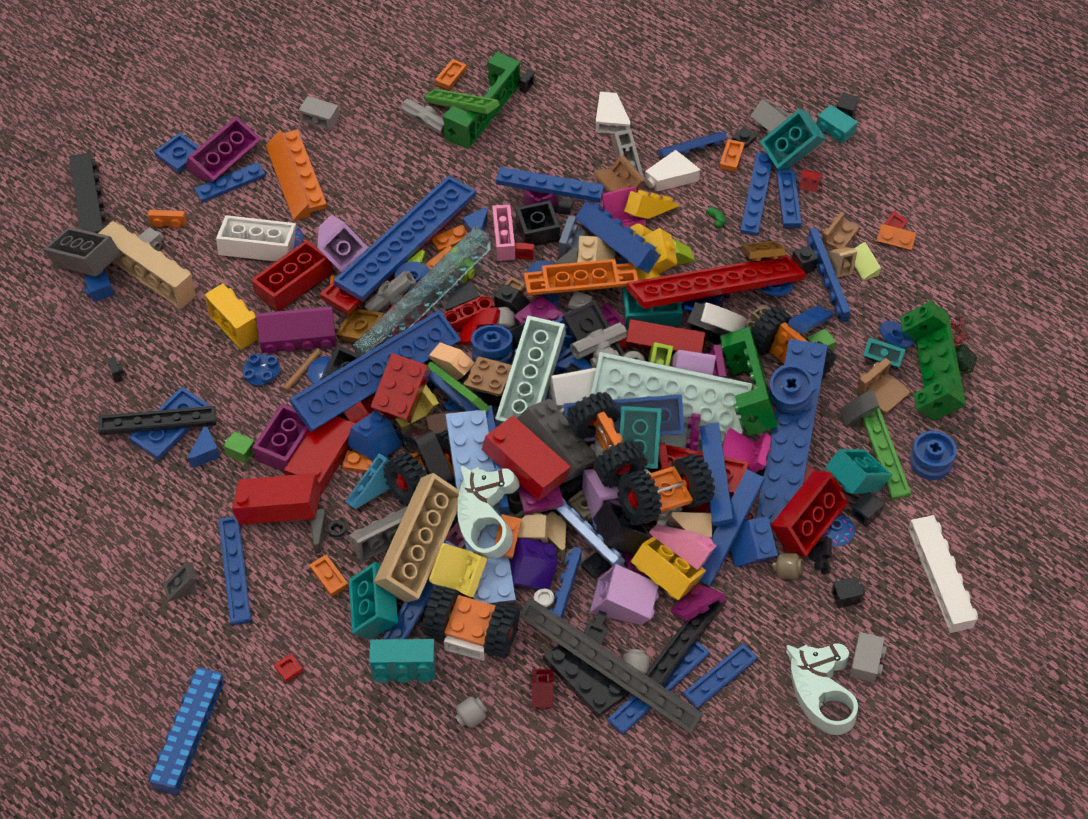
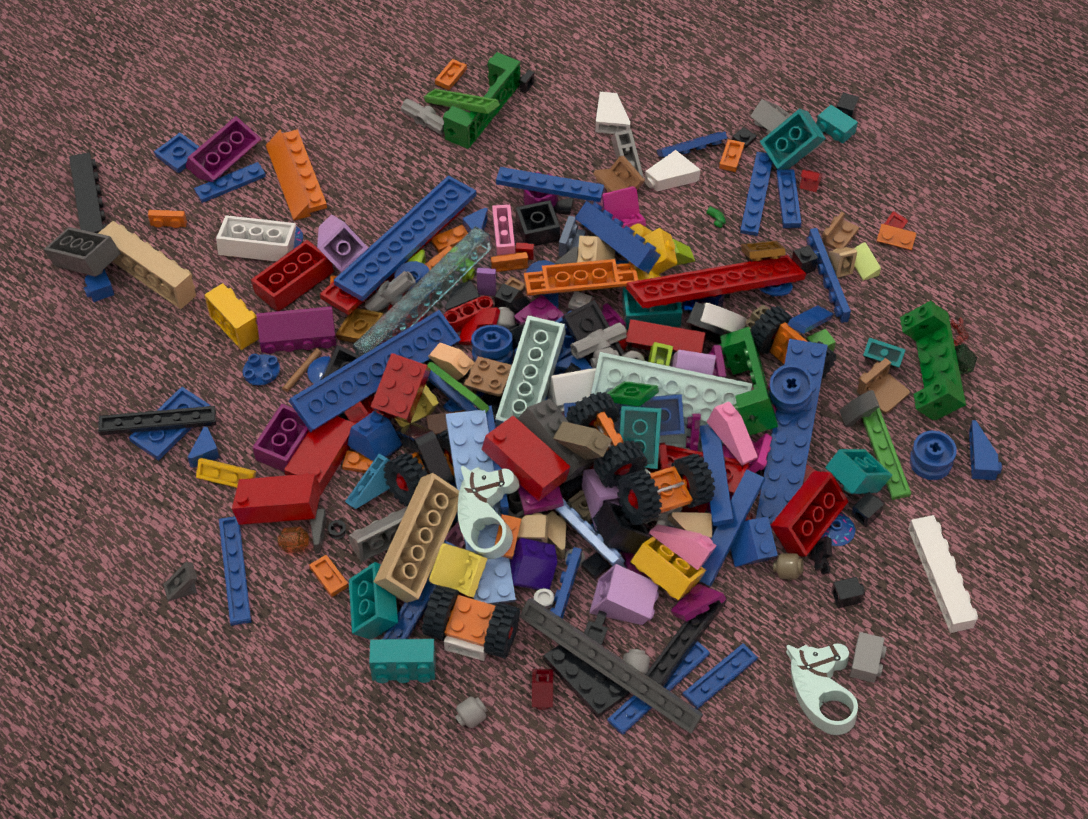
black plate [108,357,124,383] -> none
light grey brick [138,227,164,251] -> none
blue brick [149,667,225,796] -> none
bright green brick [224,431,255,464] -> none
red plate [274,653,303,683] -> none
light grey brick [299,96,340,130] -> none
yellow slope [624,190,679,219] -> none
blue dish [879,321,914,348] -> none
none -> yellow tile [196,458,256,488]
none -> clear orange head [277,526,309,553]
none -> medium lavender tile [477,268,497,296]
none -> orange plate [491,252,528,272]
none -> dark tan slope [553,421,612,460]
none -> green tile [607,381,659,407]
none -> bright pink slope [707,402,758,465]
none -> blue slope [969,420,1002,480]

